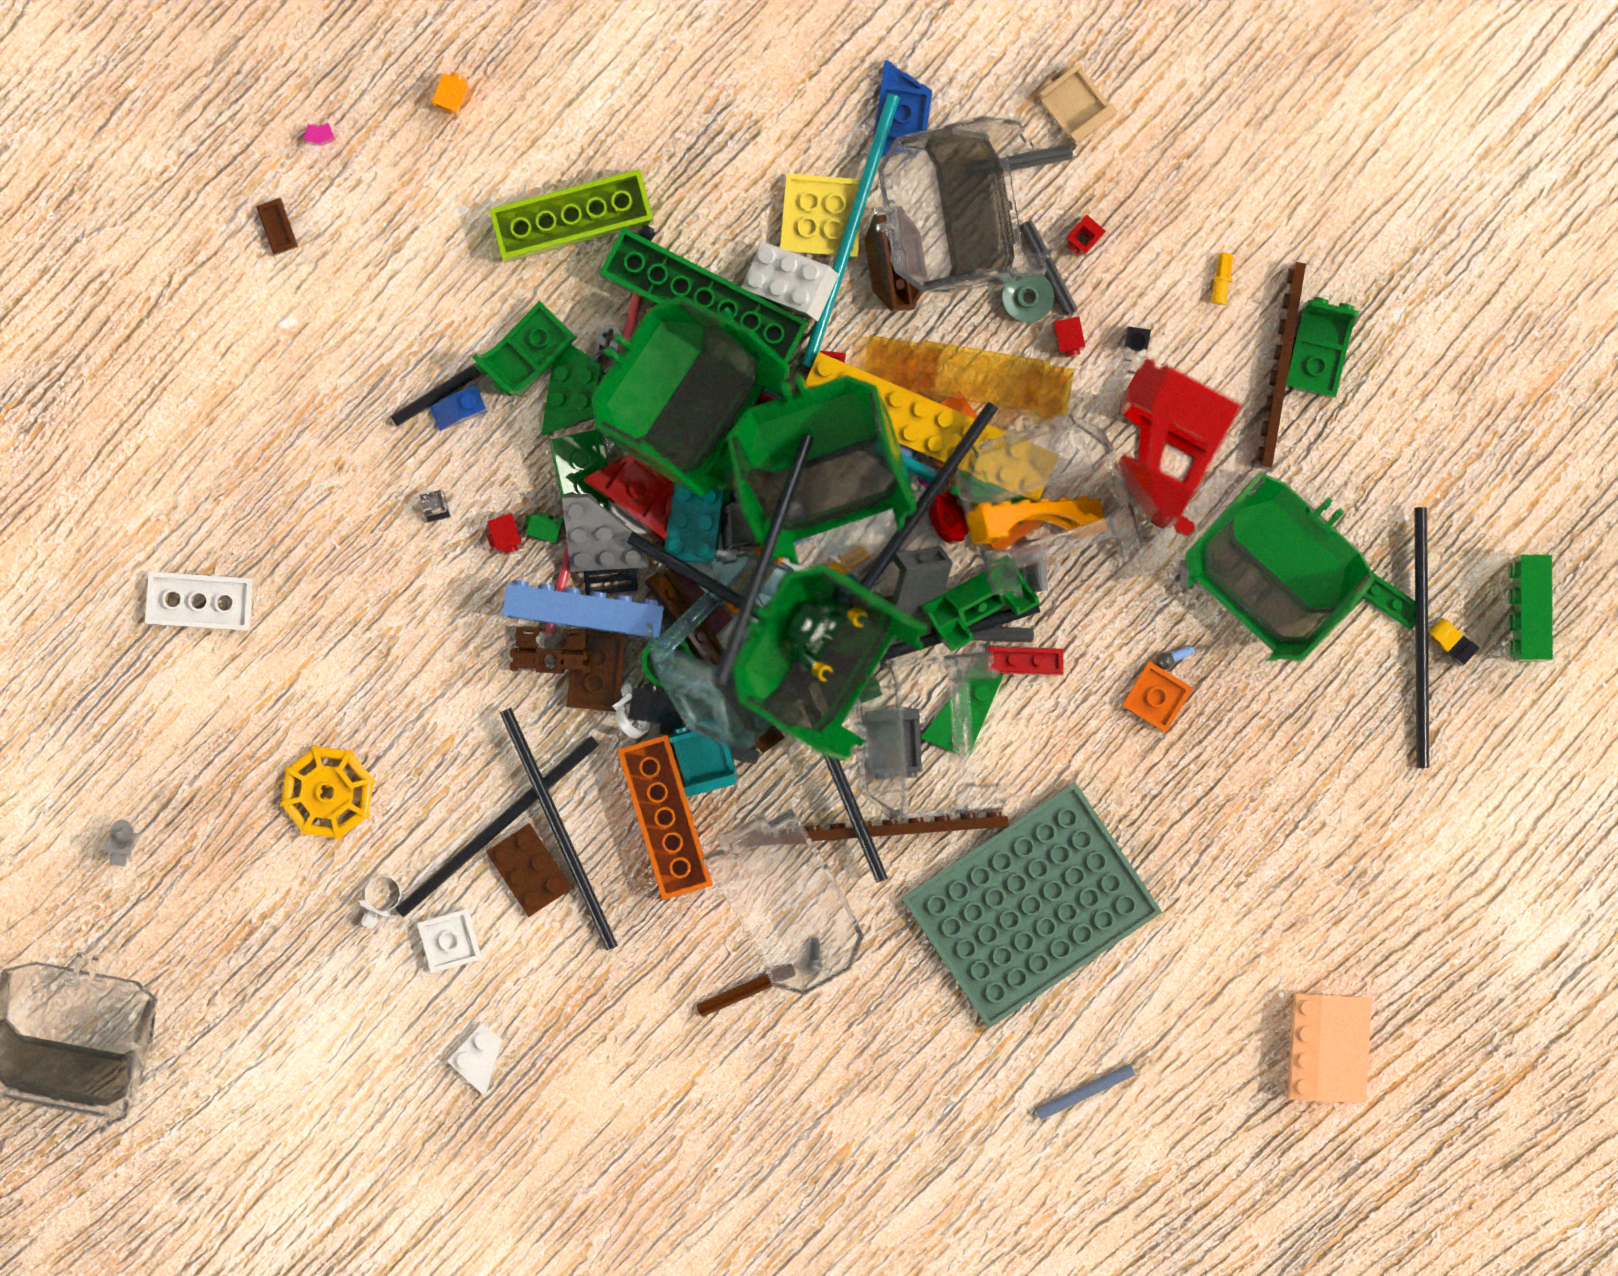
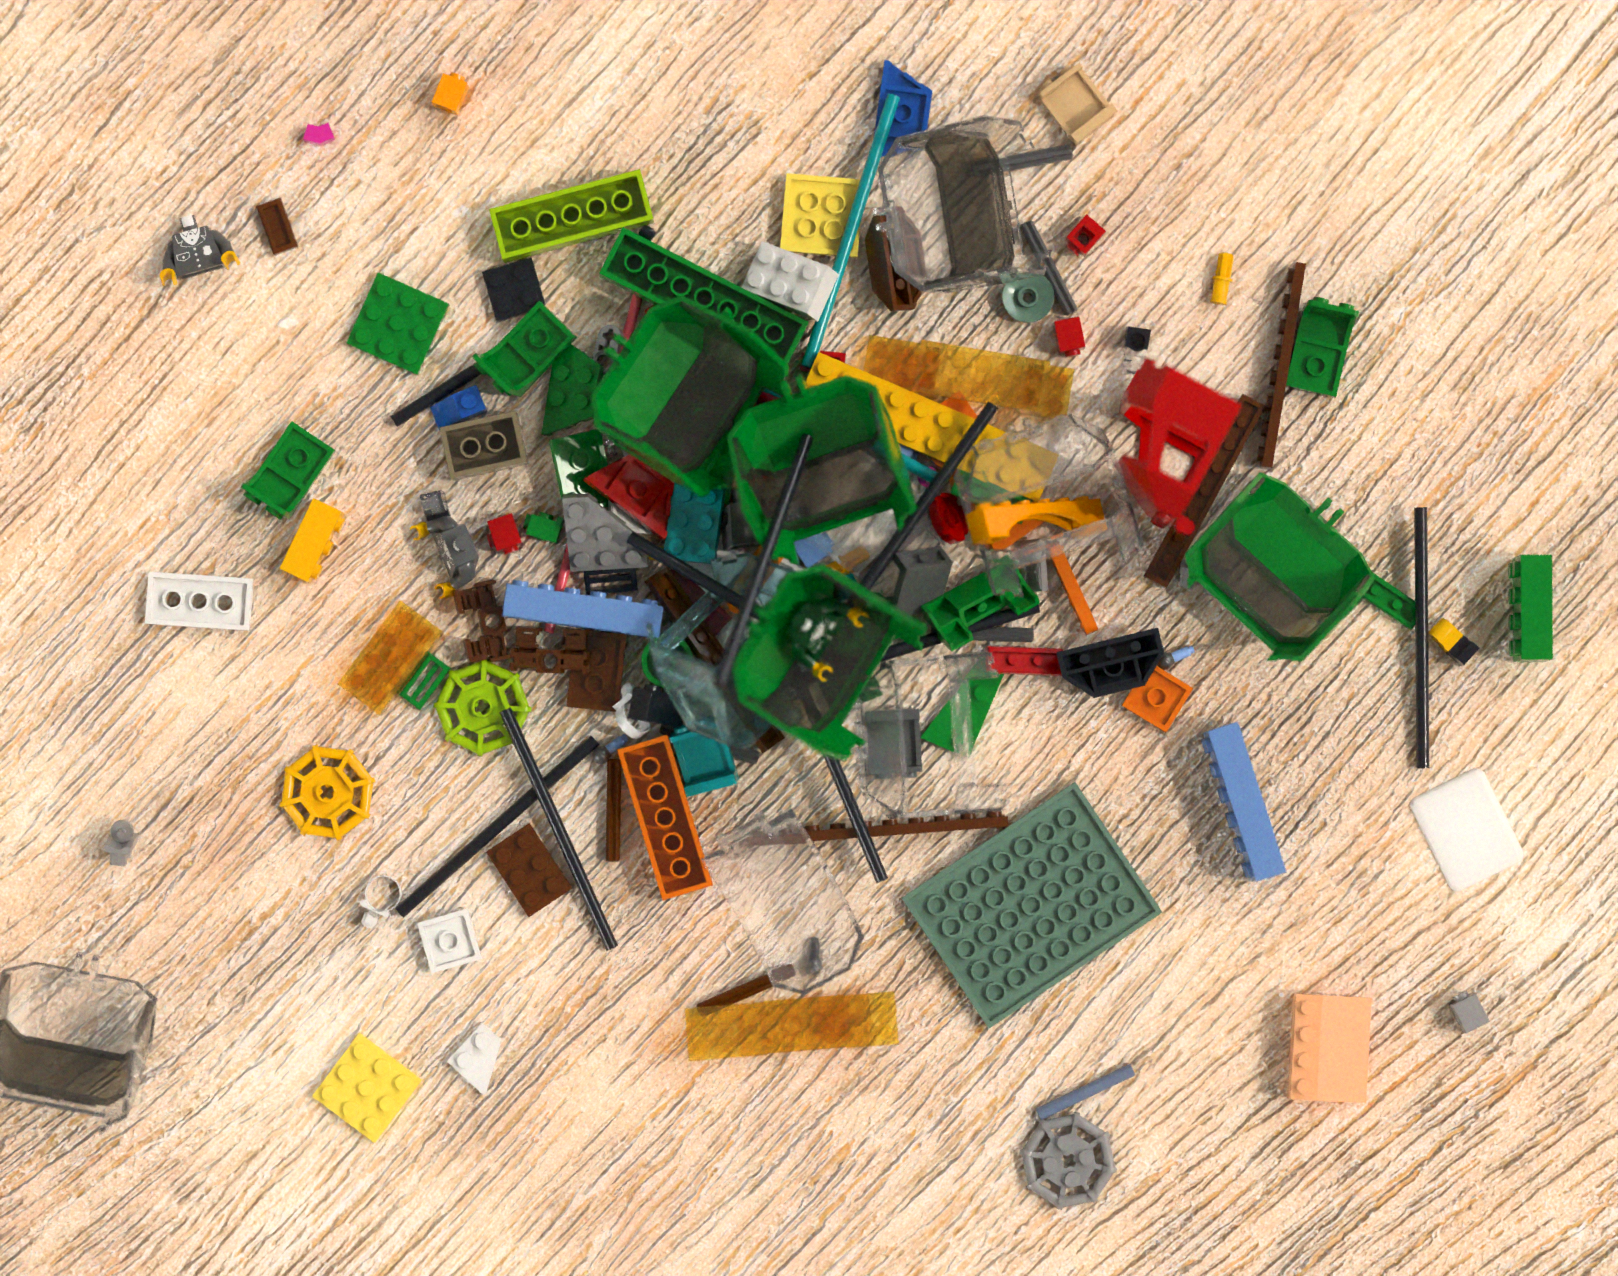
none -> dark grey torso [160,215,240,286]
none -> green bracket [241,421,336,520]
none -> yellow brick [279,498,345,584]
none -> light yellow plate [312,1033,423,1143]
none -> clear yellow brick [338,600,444,716]
none -> green plate [346,272,450,375]
none -> green tile [399,653,451,710]
none -> dark grey torso [410,516,479,599]
none -> lime plate [433,659,532,757]
none -> dark tan brick [439,411,529,481]
none -> reddish brown piece [453,580,511,663]
none -> black plate [482,257,546,322]
none -> piece [592,734,628,764]
none -> reddish brown axle [606,759,621,862]
none -> clear yellow bracket [685,991,899,1061]
none -> medium blue brick [795,532,835,569]
none -> light grey plate [1019,1112,1117,1210]
none -> orange beam [1045,538,1098,636]
none -> black wedge [1056,627,1164,698]
none -> reddish brown plate [1143,394,1265,588]
none -> medium blue brick [1201,722,1287,882]
none -> white piece [1410,768,1524,892]
none -> light grey brick [1449,991,1490,1033]

